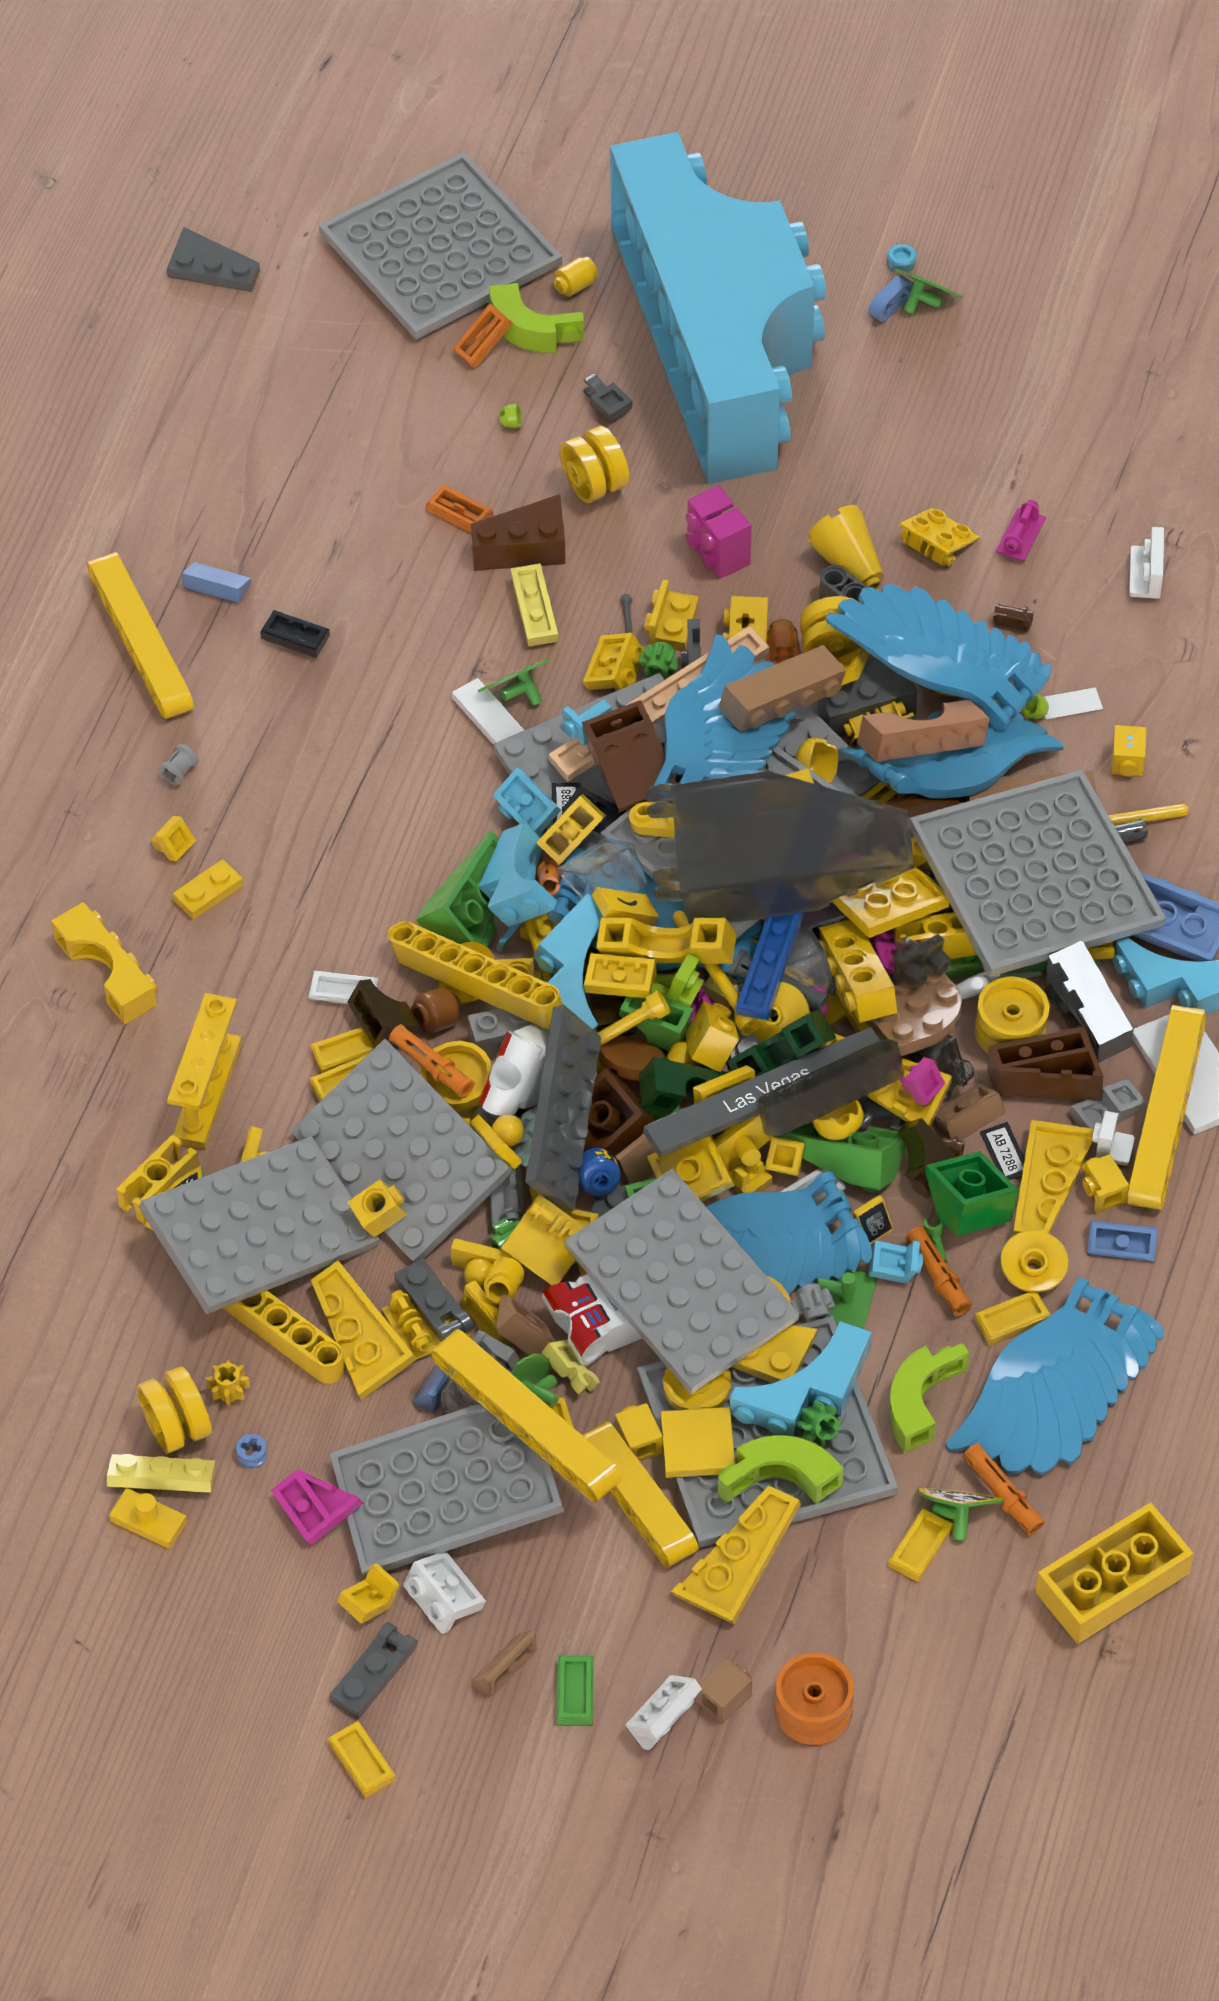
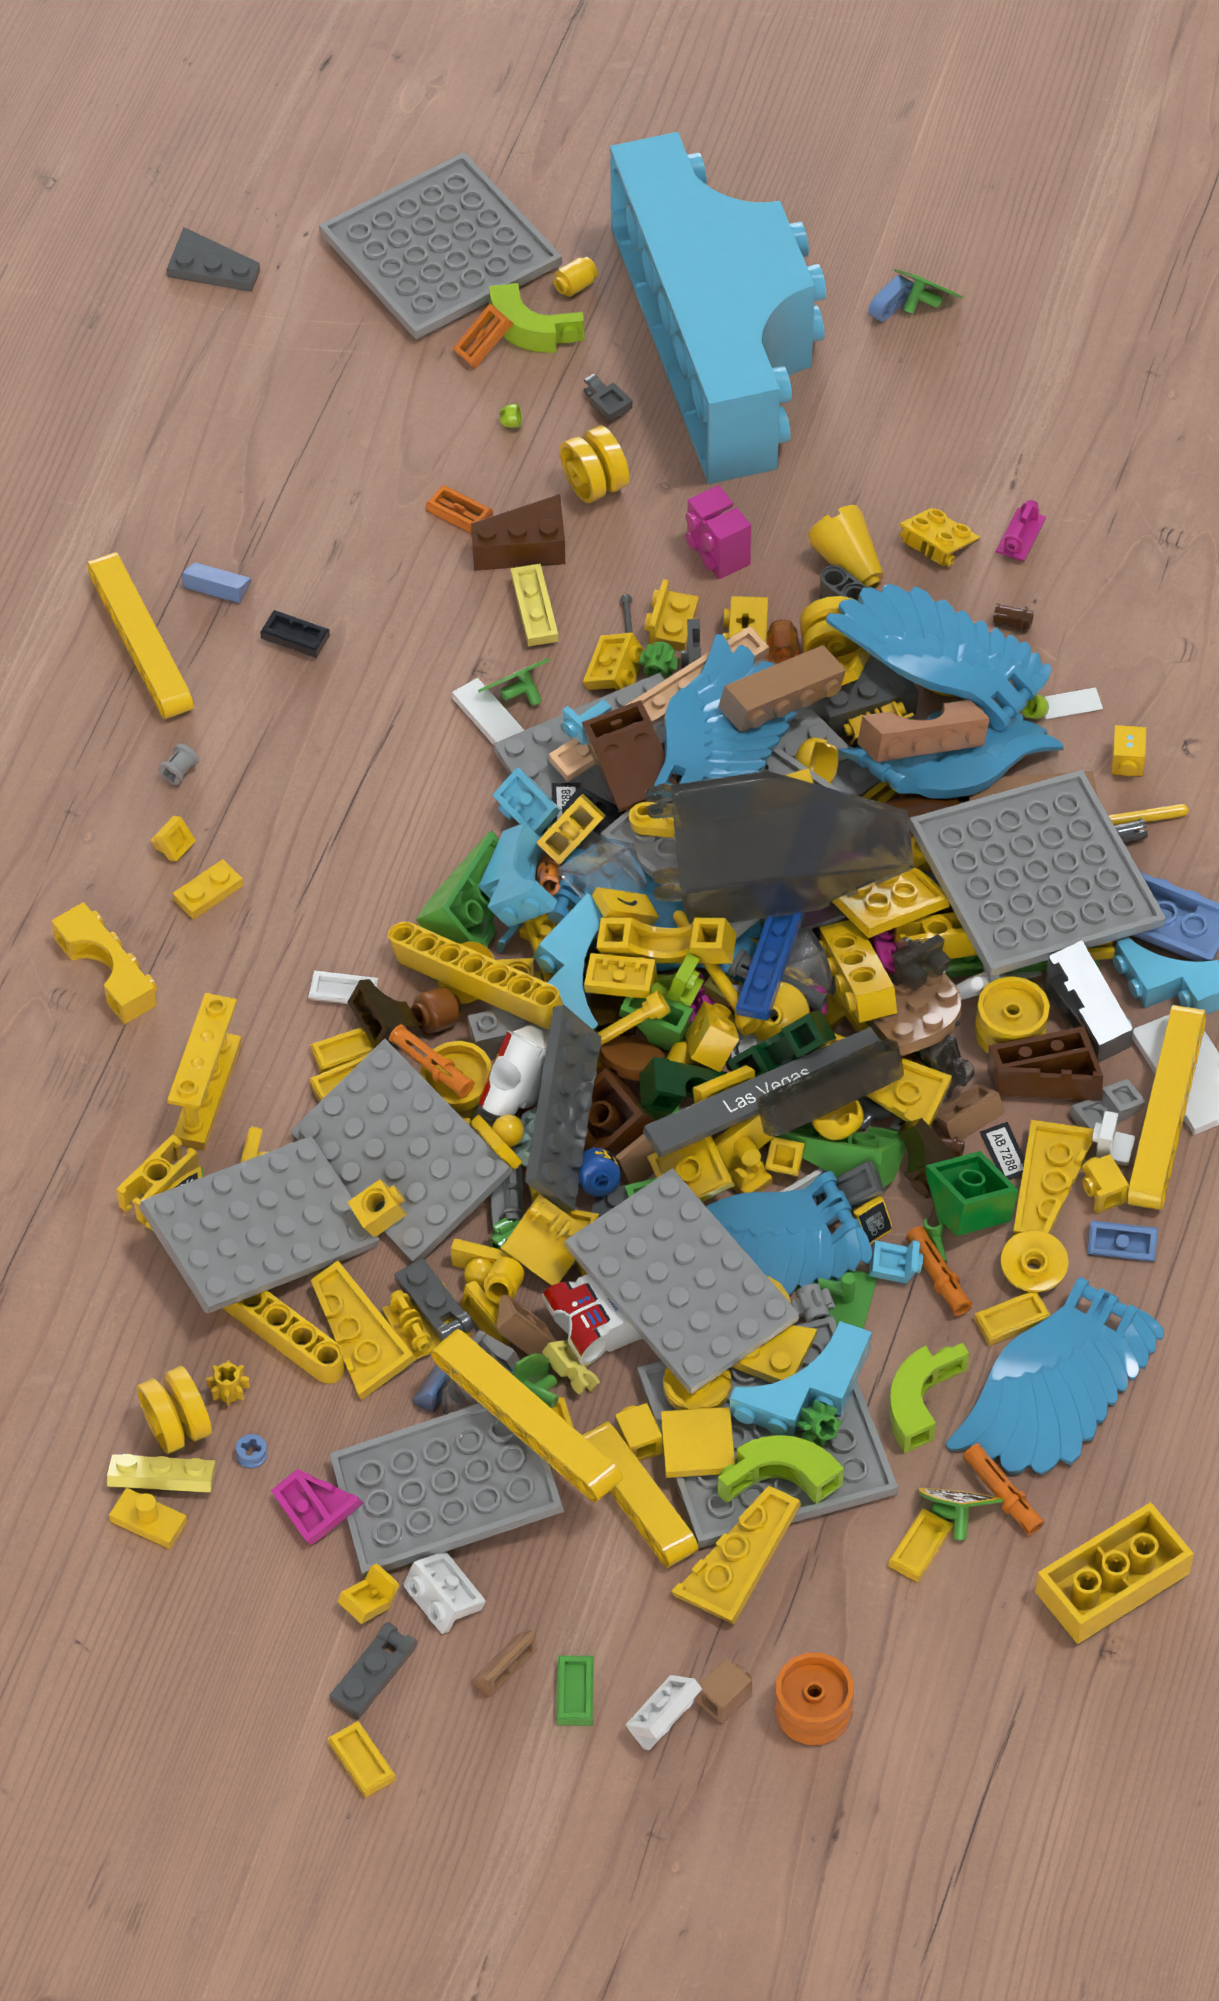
medium azure tile [887,244,917,272] -> none
dark pink tile [899,1057,945,1106] -> none
white bracket [1129,527,1164,599] -> none
none -> dark grey tile [816,1160,885,1209]

